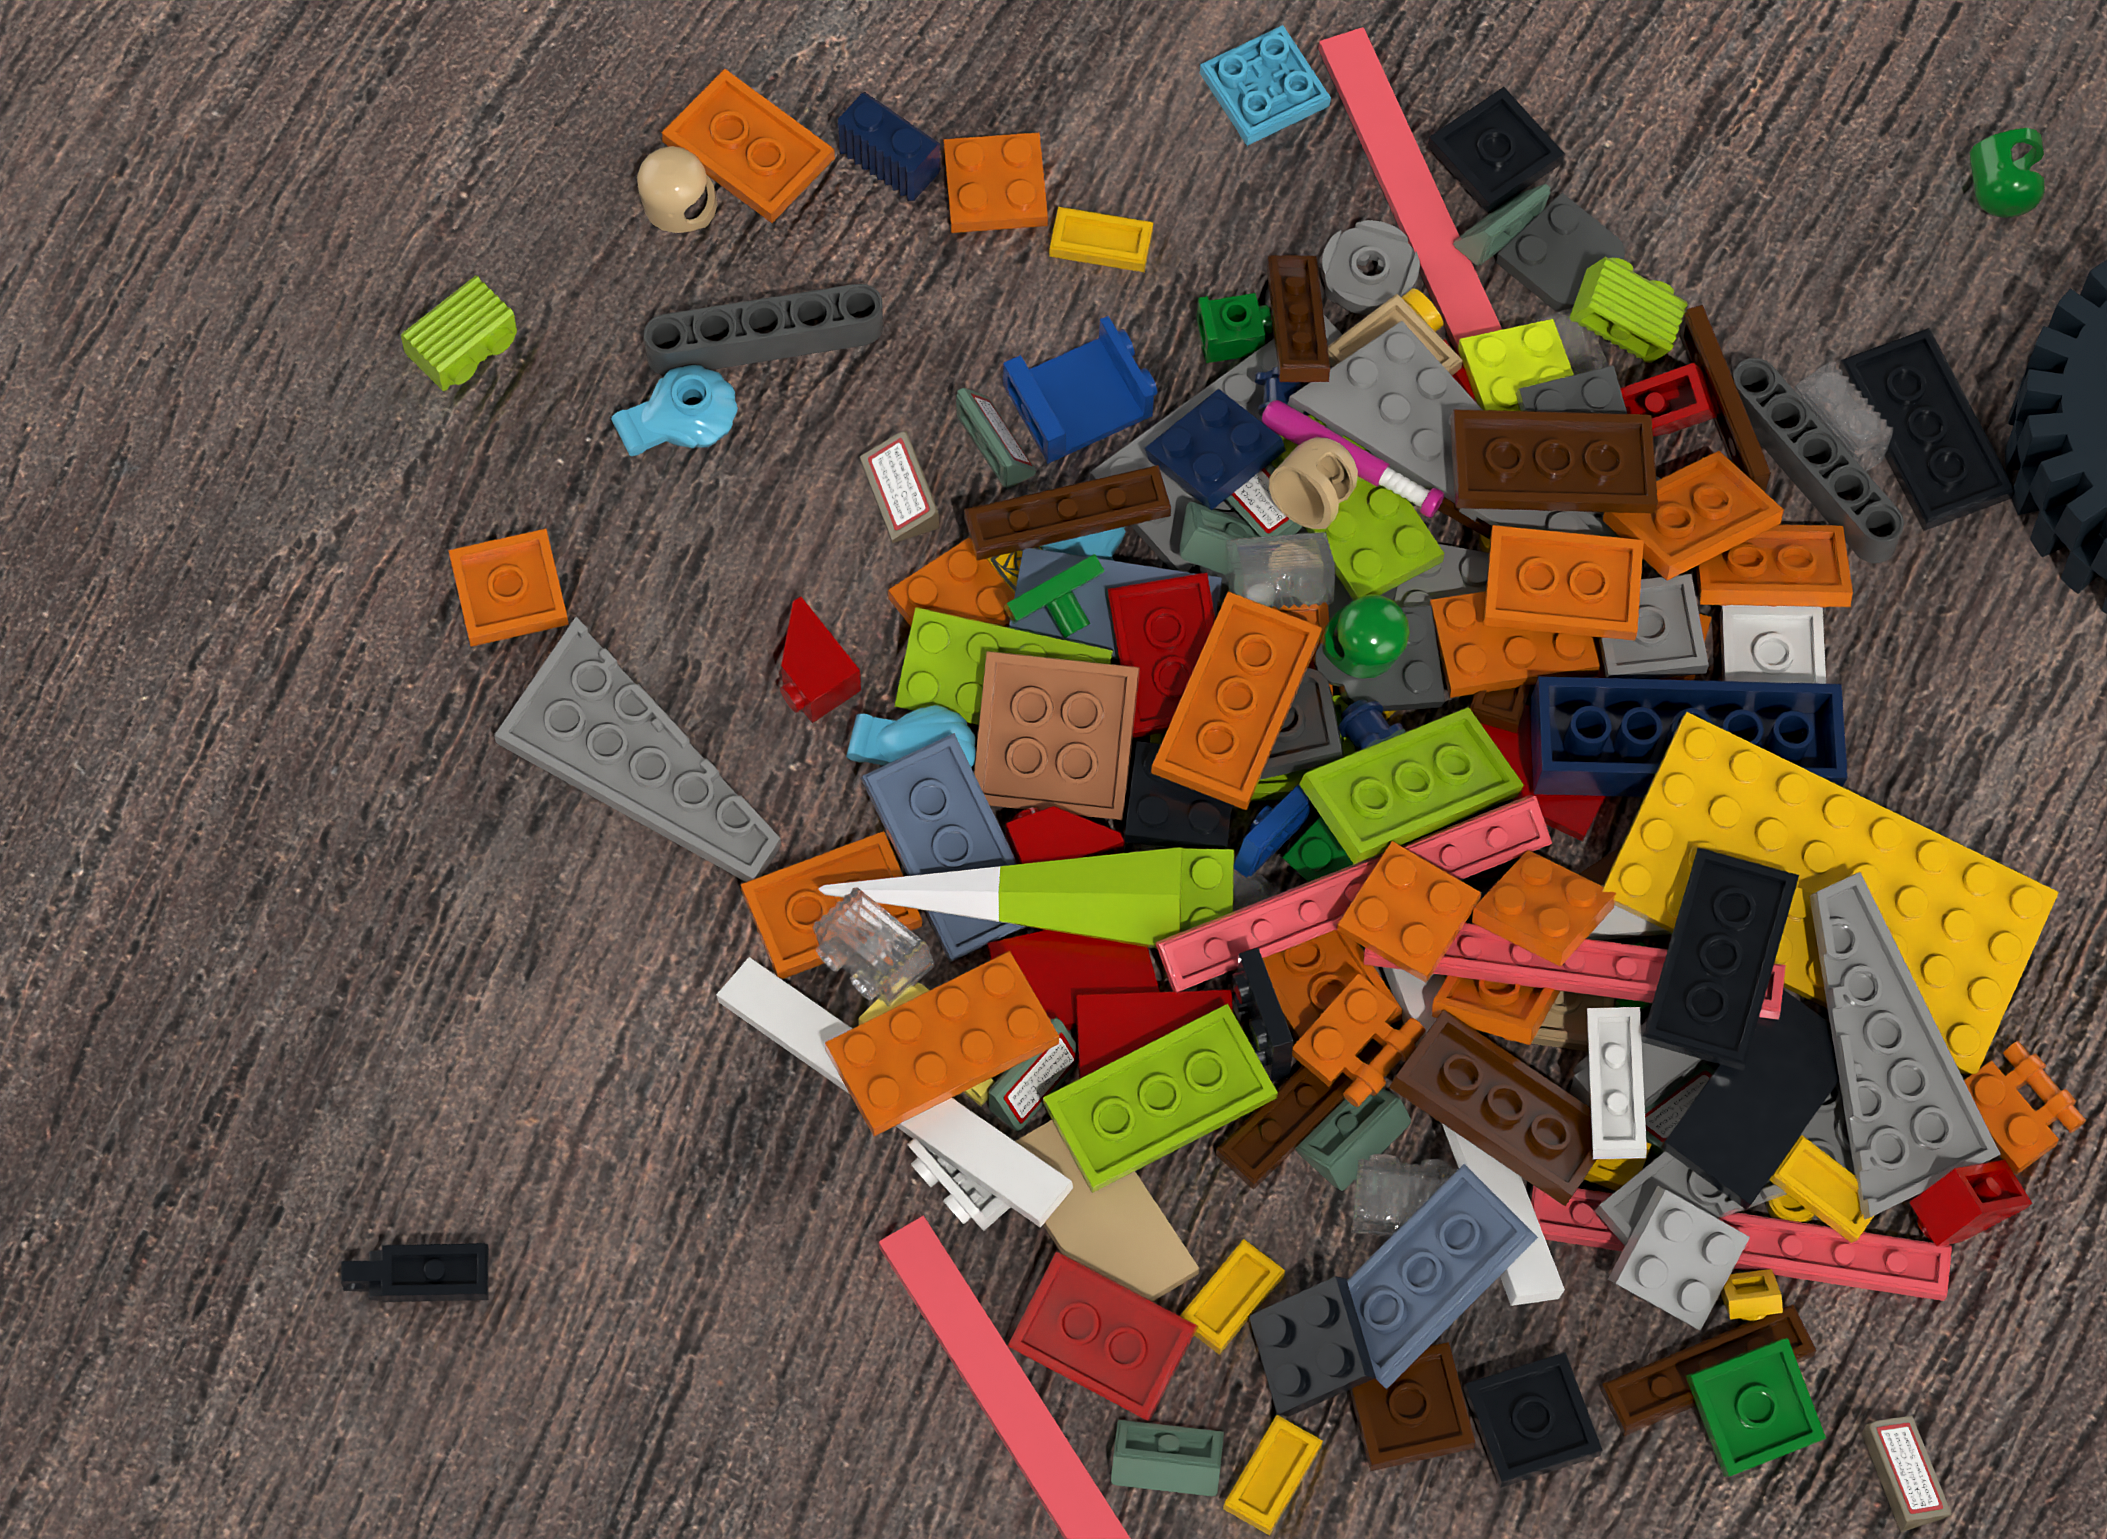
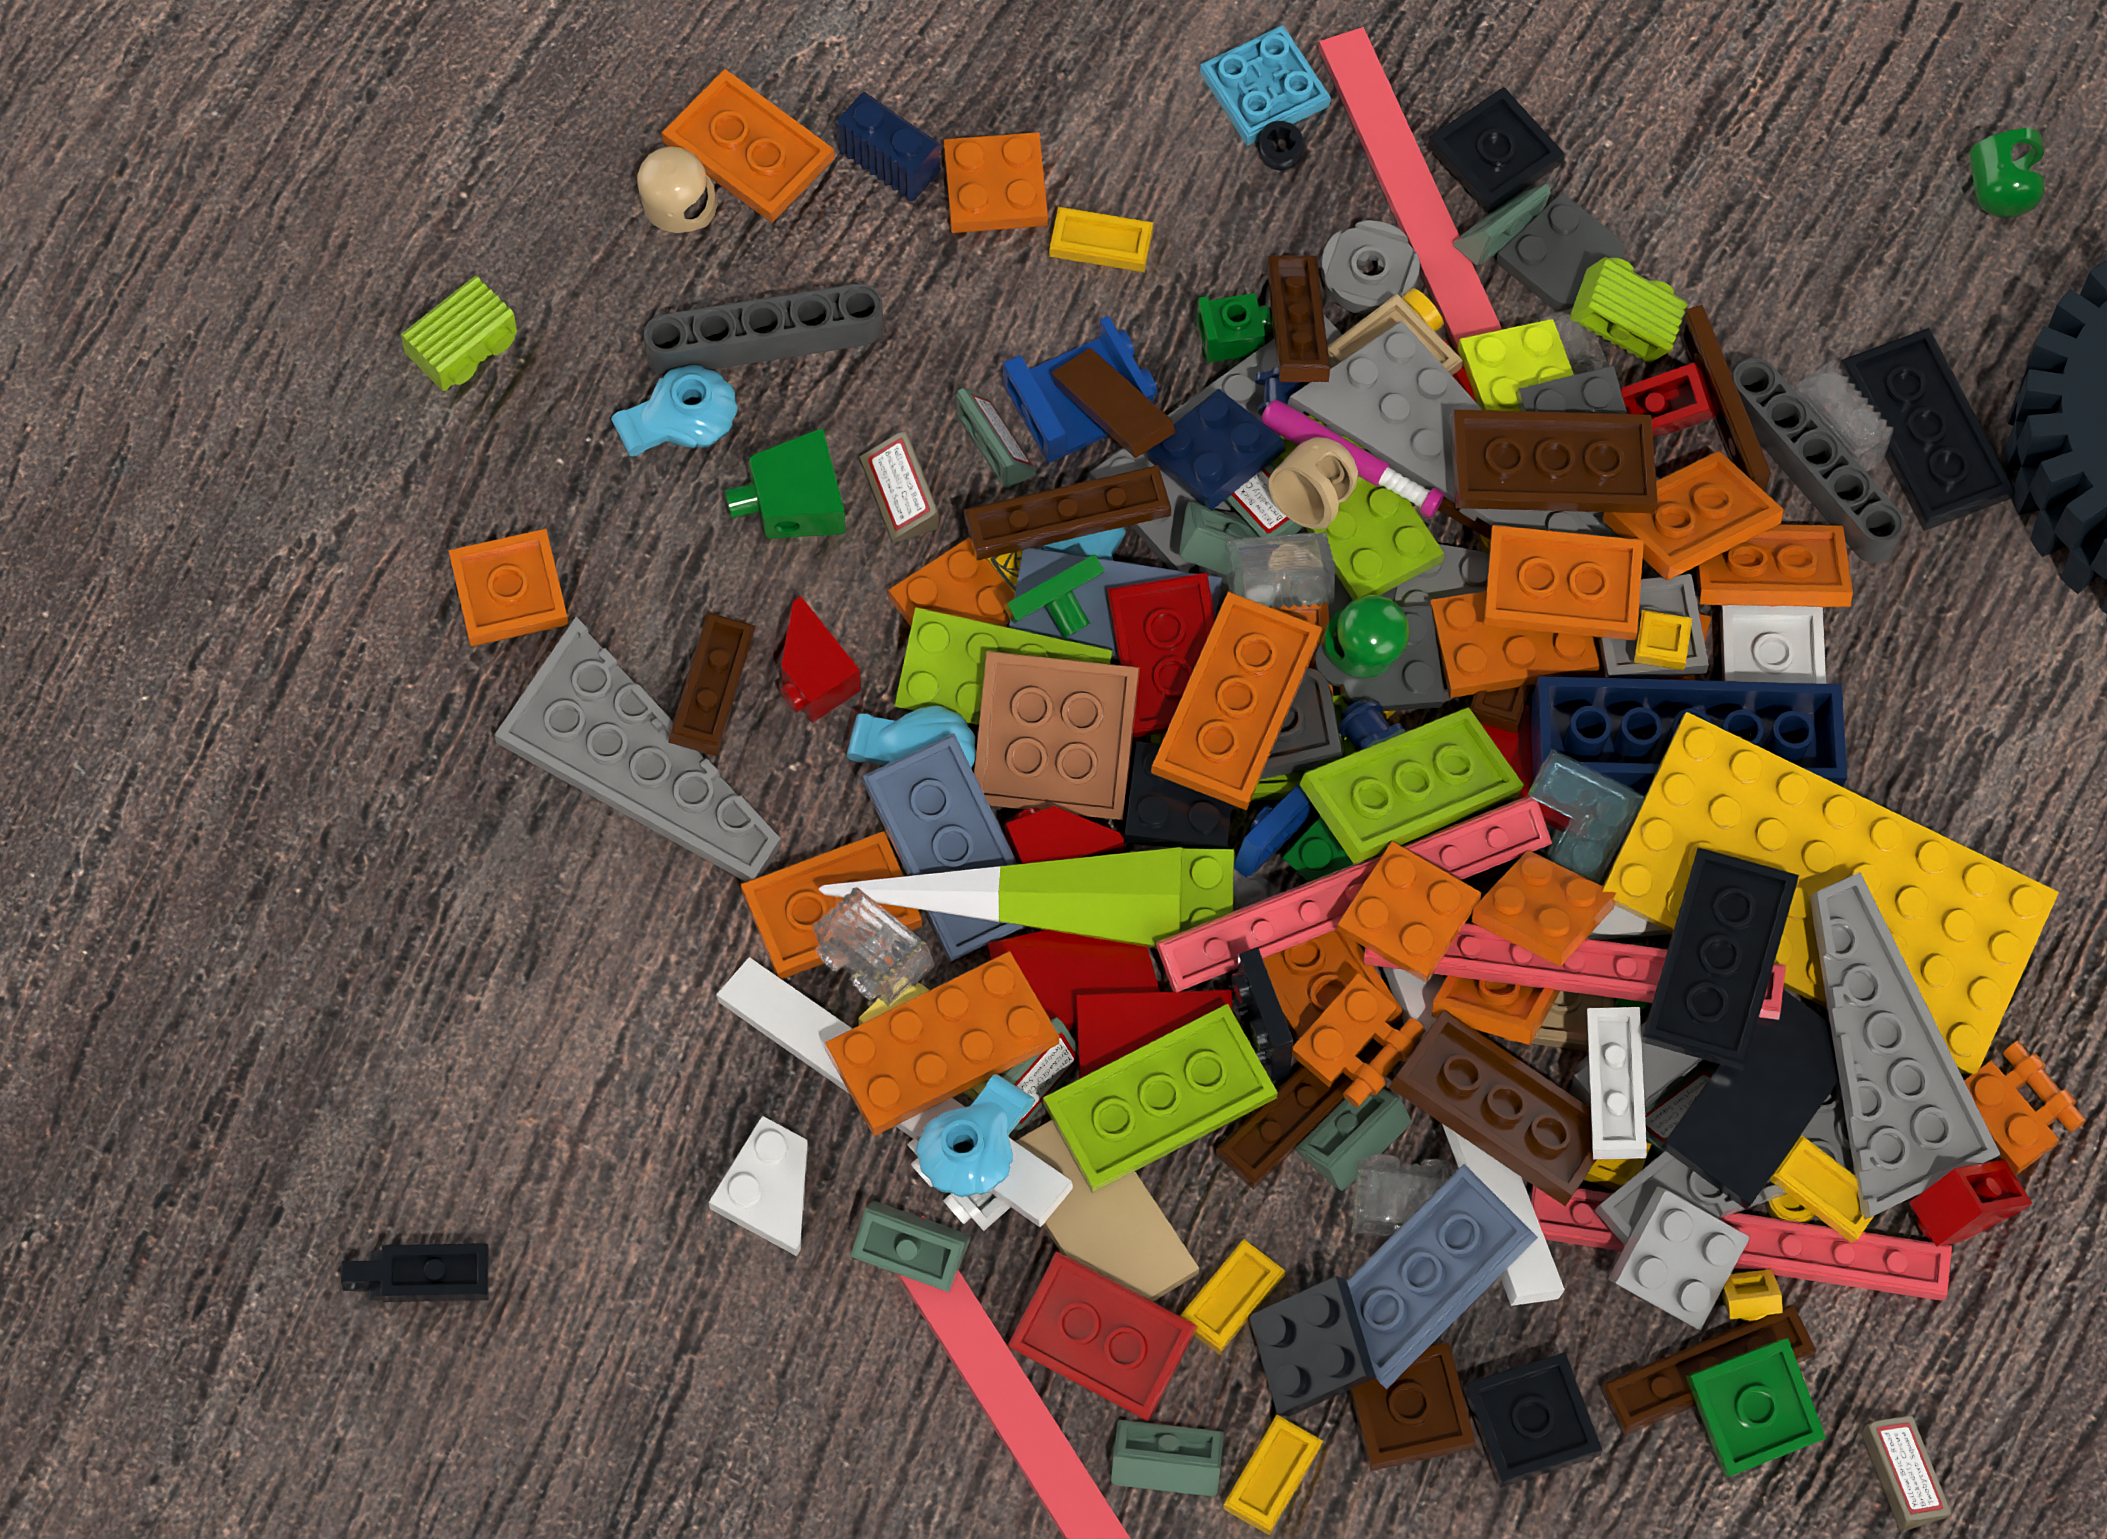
none -> reddish brown tile [668,612,756,756]
none -> white wing [709,1116,808,1256]
none -> green torso [725,429,846,539]
none -> sand green slope [850,1201,971,1292]
none -> medium azure animal [916,1074,1035,1197]
none -> reddish brown tile [1051,348,1176,459]
none -> black bush [1259,121,1303,171]
none -> clear light blue plate [1528,749,1645,884]
none -> yellow tile [1634,610,1692,671]

